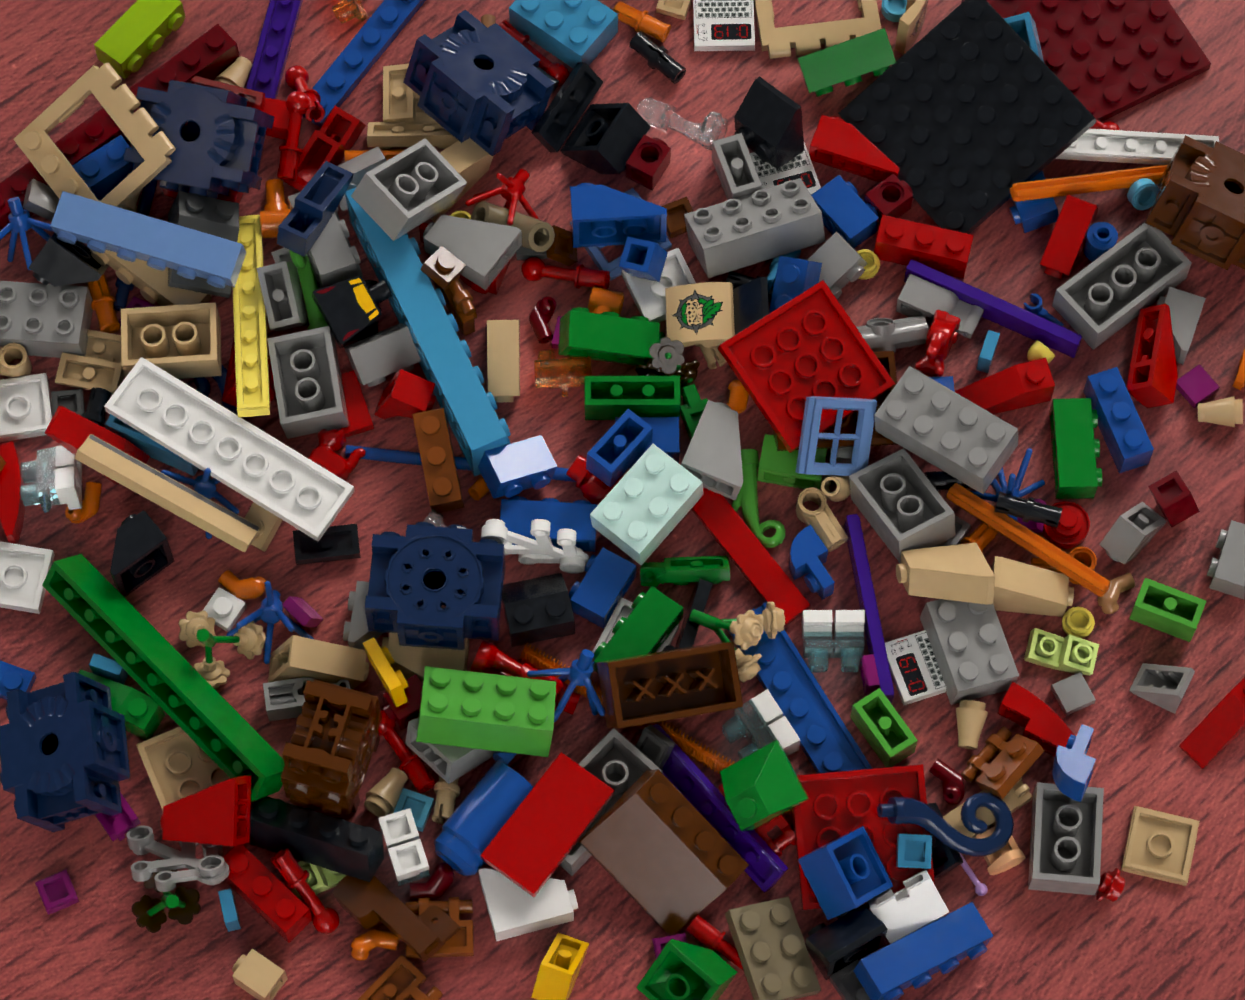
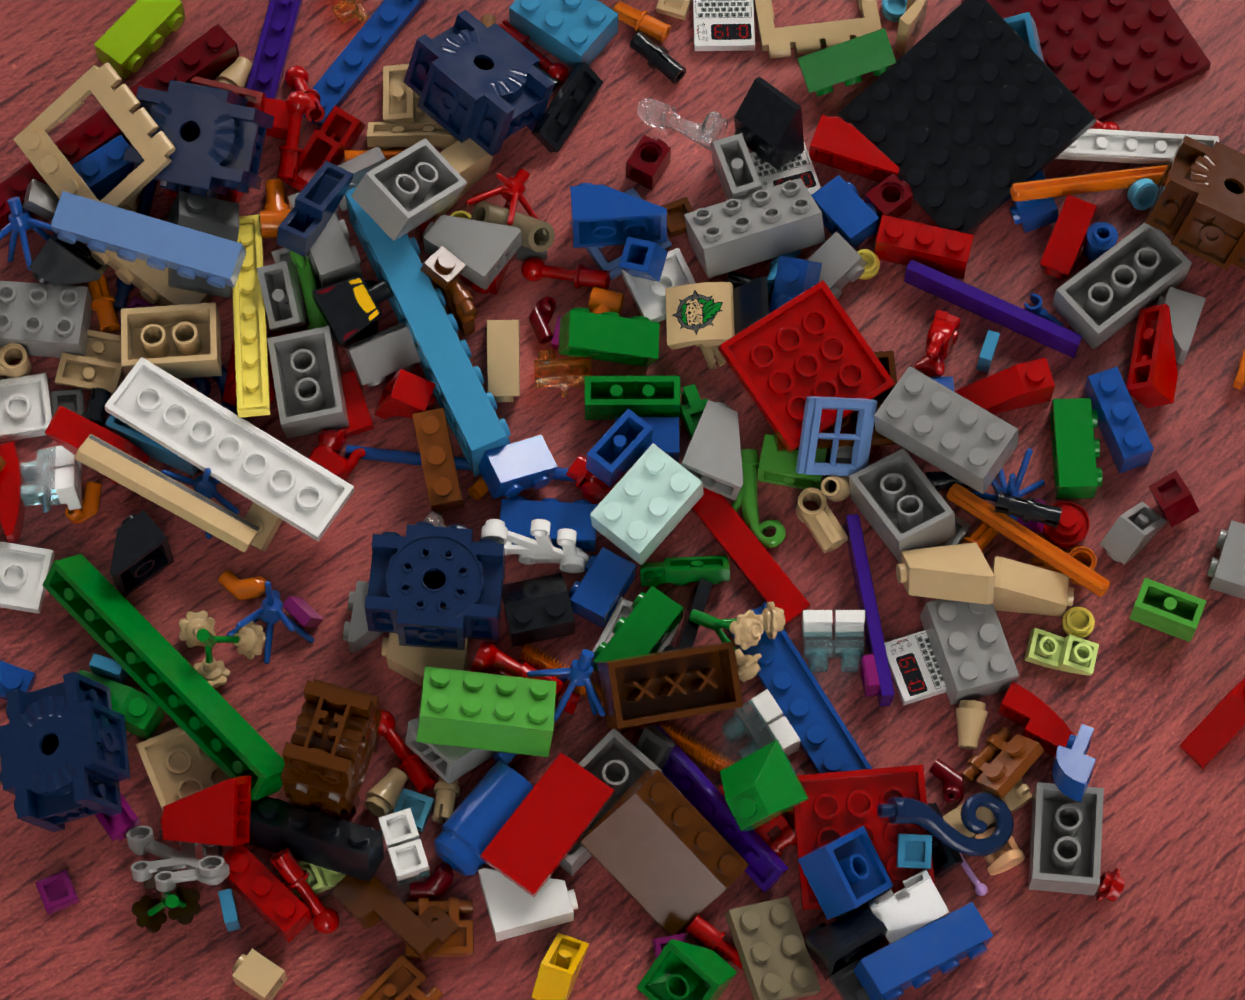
white plate [203,587,247,632] -> none
light grey piece [263,677,351,721] -> none
tan slope [268,635,369,690] -> none
black plate [293,524,361,565] -> none
orange arm [351,929,399,961] -> none
yellow plate [362,637,409,708] -> none
dark red brick [381,674,422,730] -> none
reddish brown plate [546,225,578,266] -> none
black slope [560,103,651,174] -> none
dark brown plant [635,332,700,388] -> none
orange arm [726,380,749,415] -> none
blue brick [789,525,835,600] -> none
bright green brick [850,688,918,767] -> none
light grey piece [856,315,929,353] -> none
light grey piece [896,274,984,339] -> none
light yellow hinge [1027,340,1055,364] -> none
light grey tile [1051,672,1096,716] -> none
medium nougat arm [1097,572,1135,614] -> none
tan tile [1120,806,1200,886] -> none
light grey slope [1129,663,1195,714] -> none
magenta tile [1176,364,1220,408] -> none
tan cone [1198,396,1243,427] -> none

